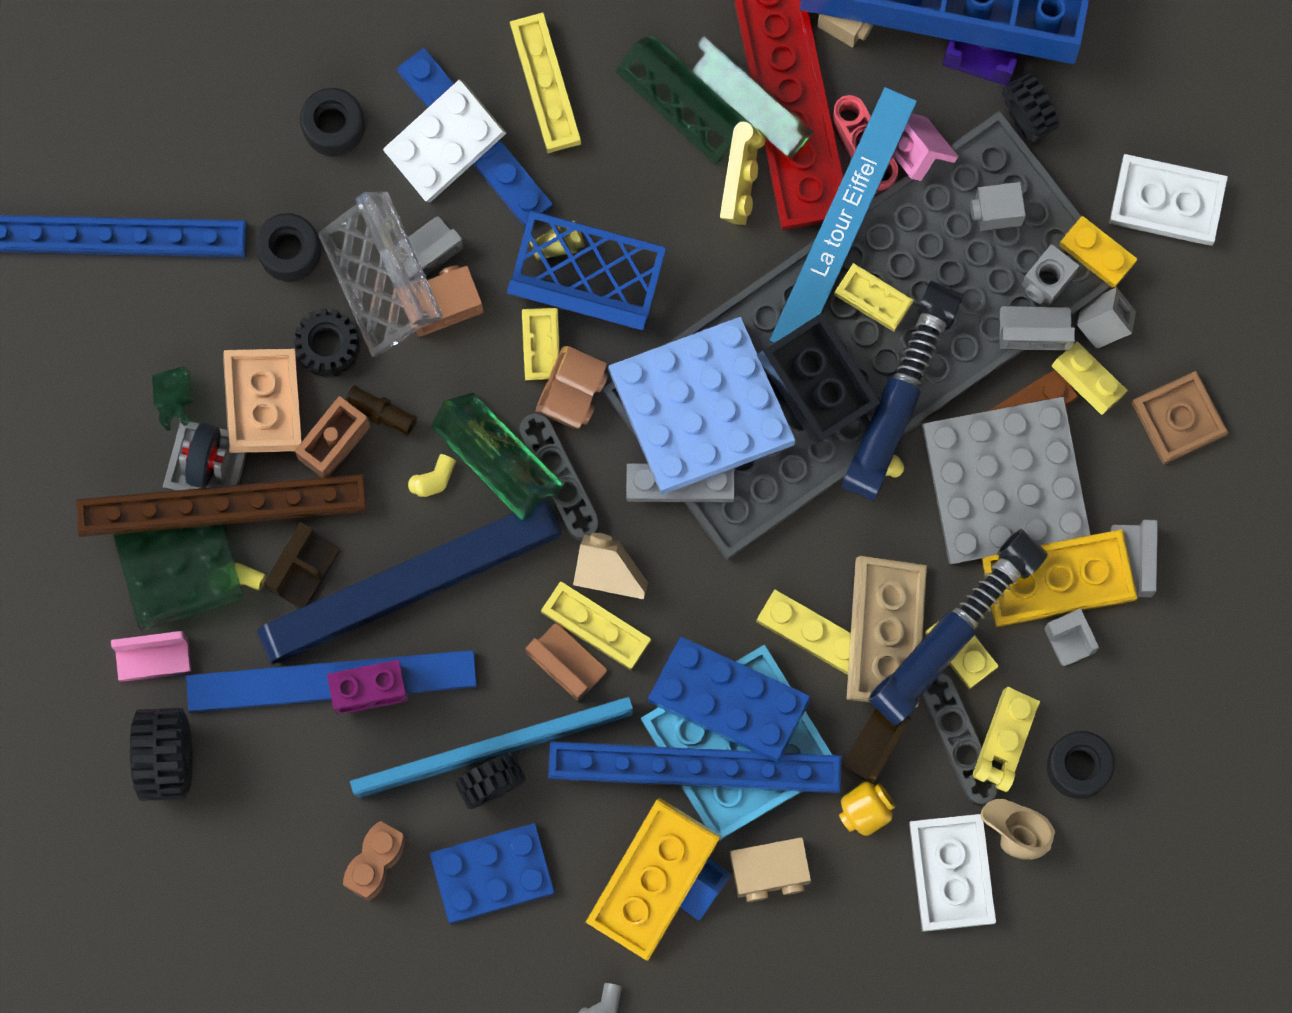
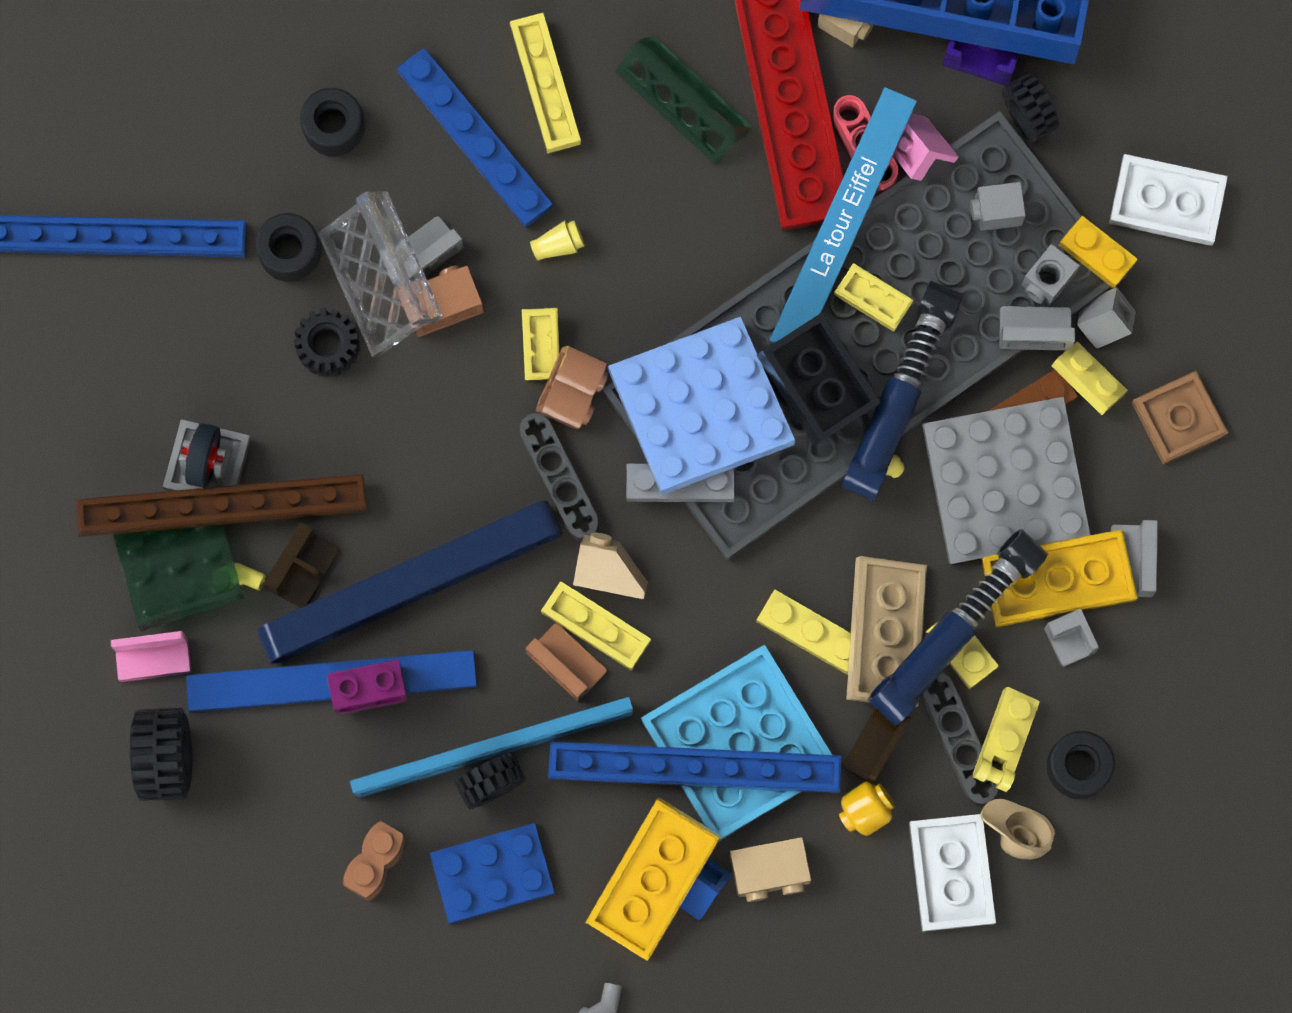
clear green plate [152,366,192,431] -> none
light nougat plate [223,349,301,453] -> none
nougat brick [295,396,371,478] -> none
dark brown pin [345,385,417,437] -> none
white plate [383,79,506,203] -> none
light yellow arm [408,454,456,497] -> none
clear green fence [431,392,564,520] -> none
blue fence [507,210,667,330] -> none
blue plate [648,636,811,763] -> none
clear green fence [692,37,814,159] -> none
light yellow plate [720,122,766,225] -> none

